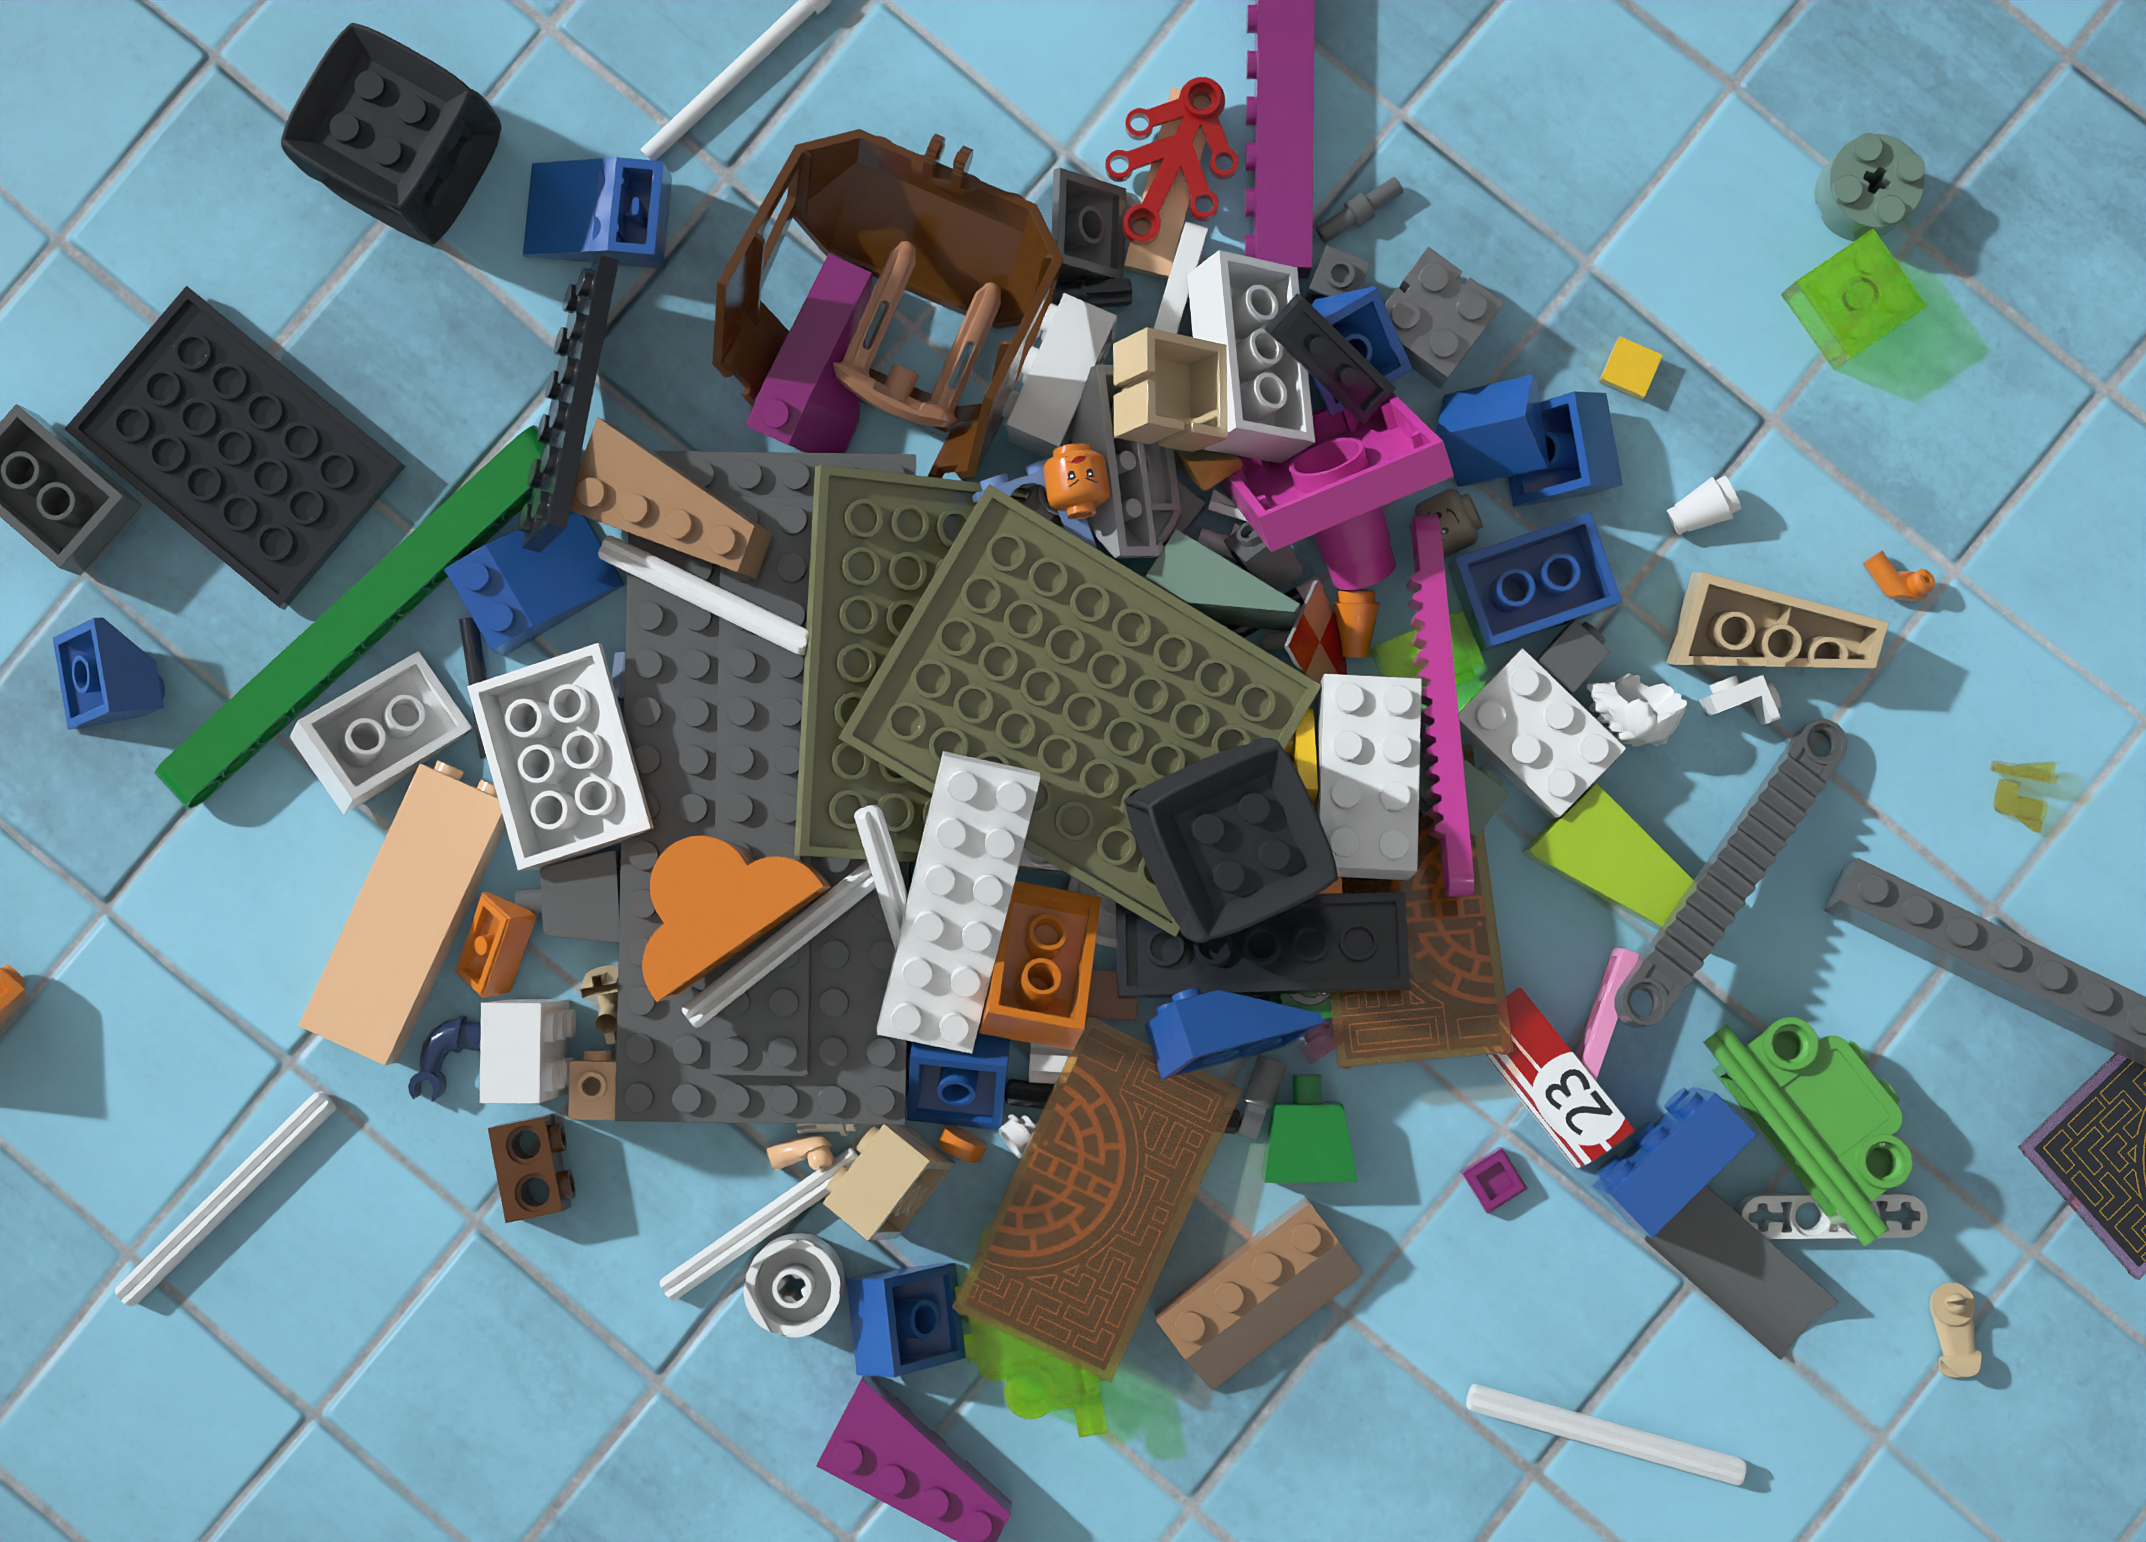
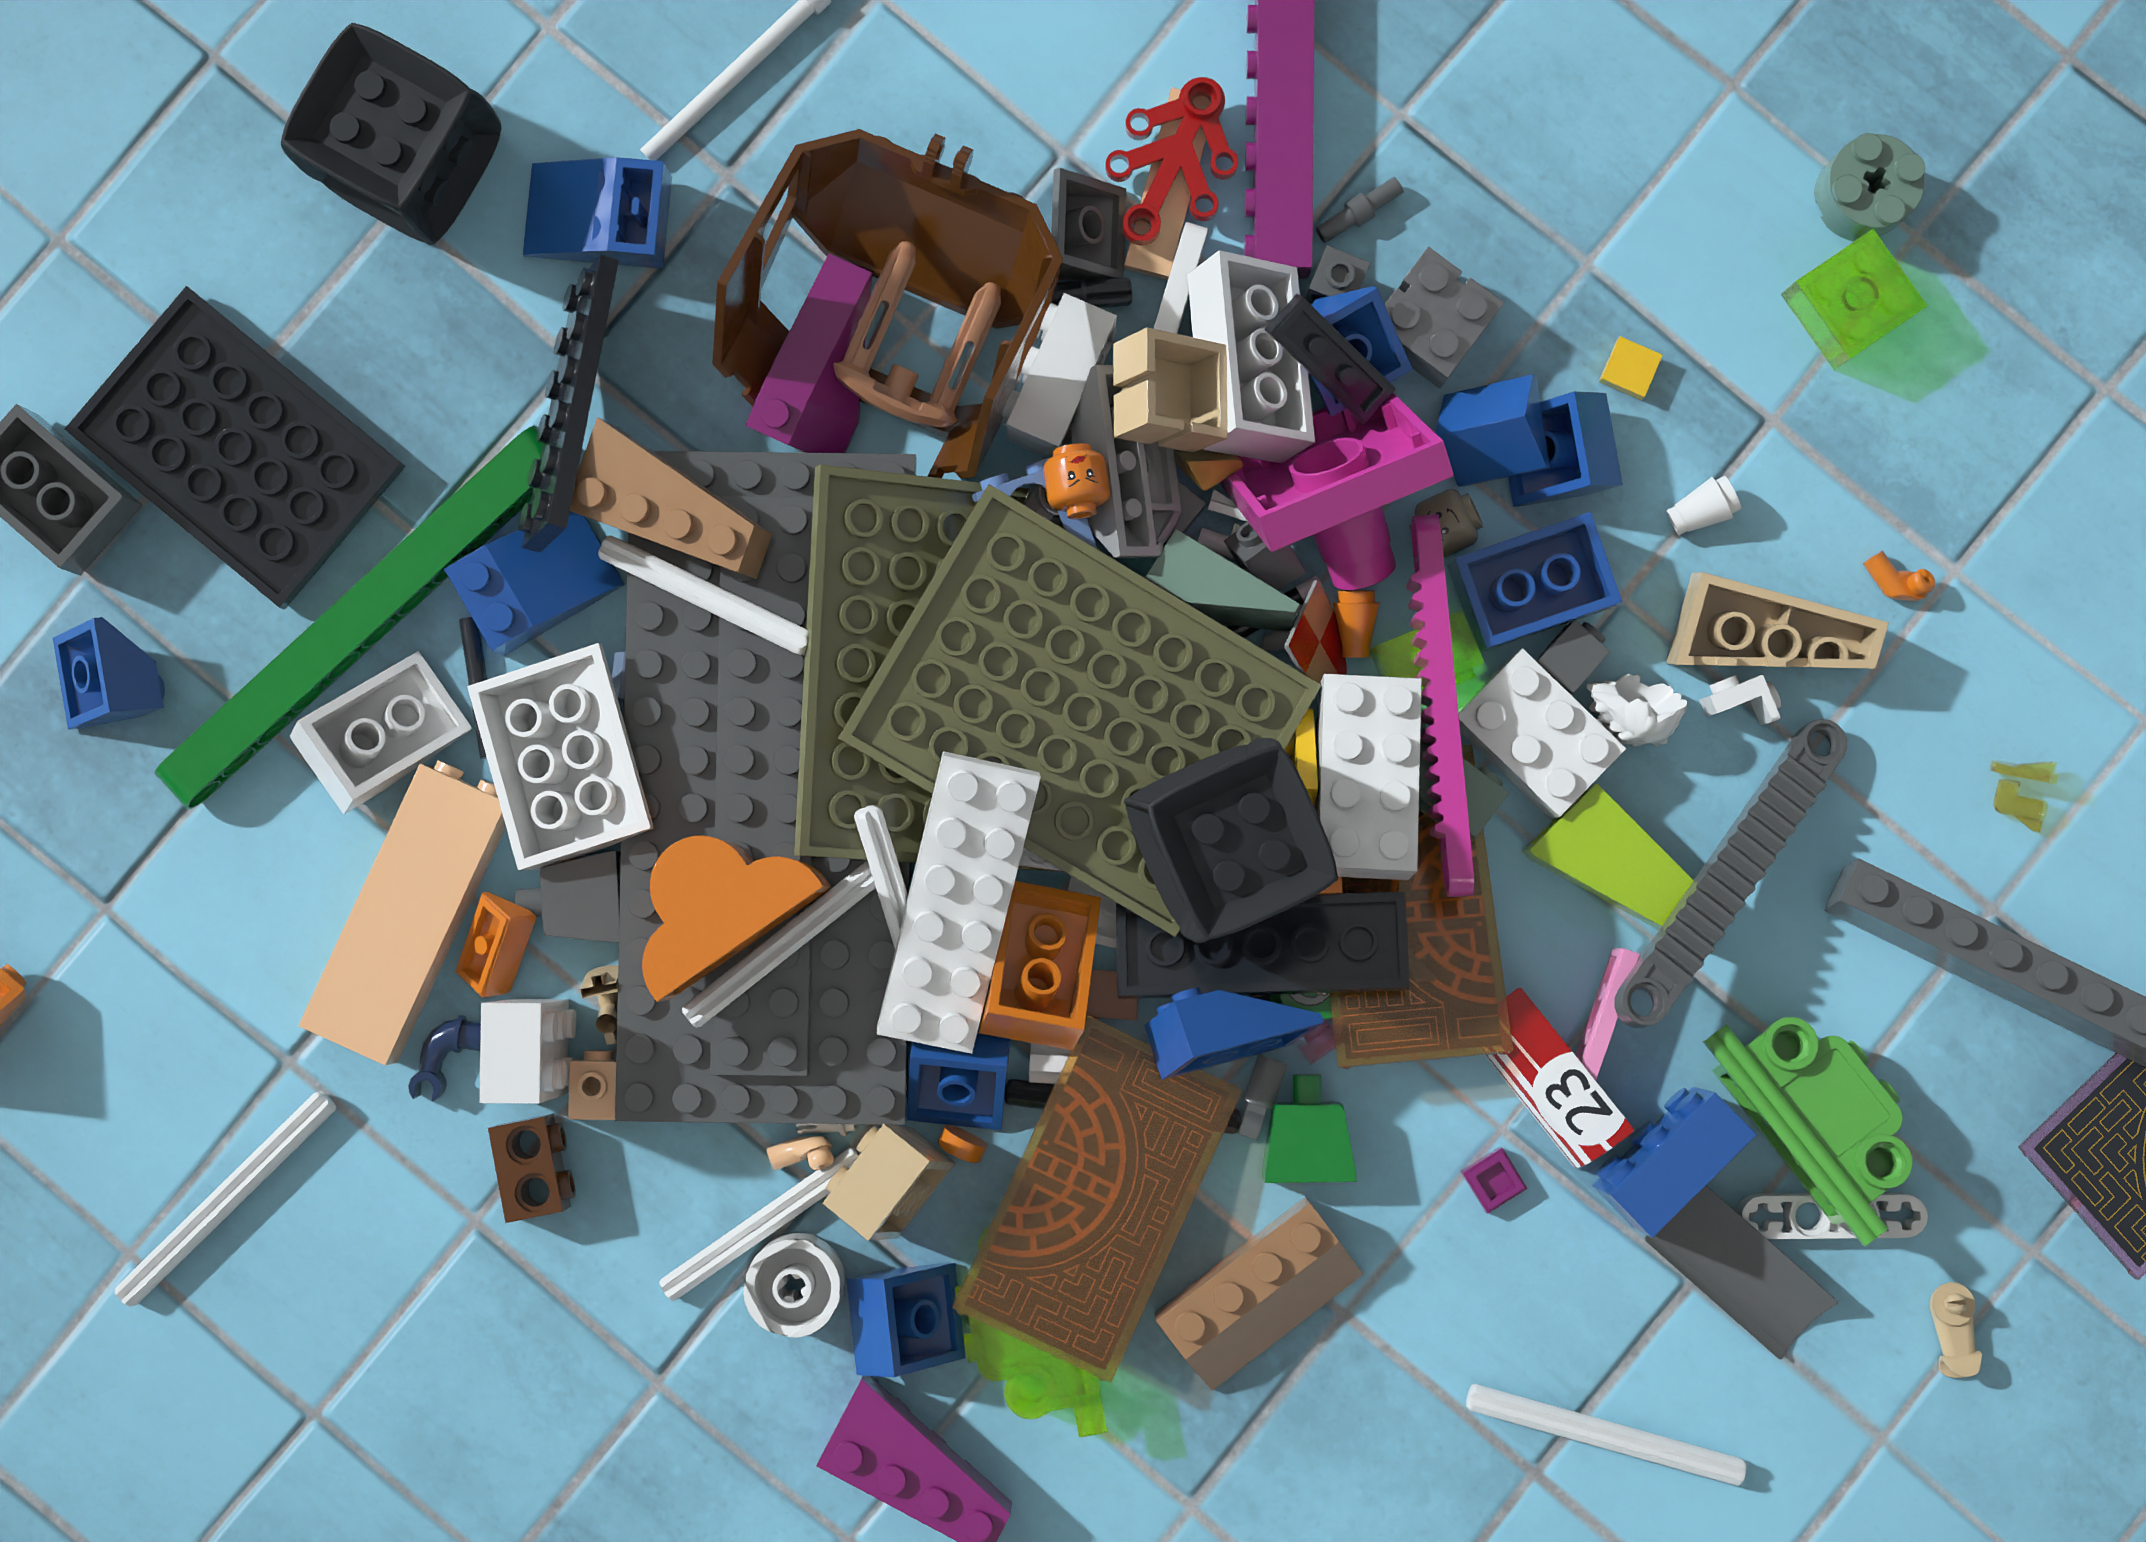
white plate [998,1114,1041,1159] -> none

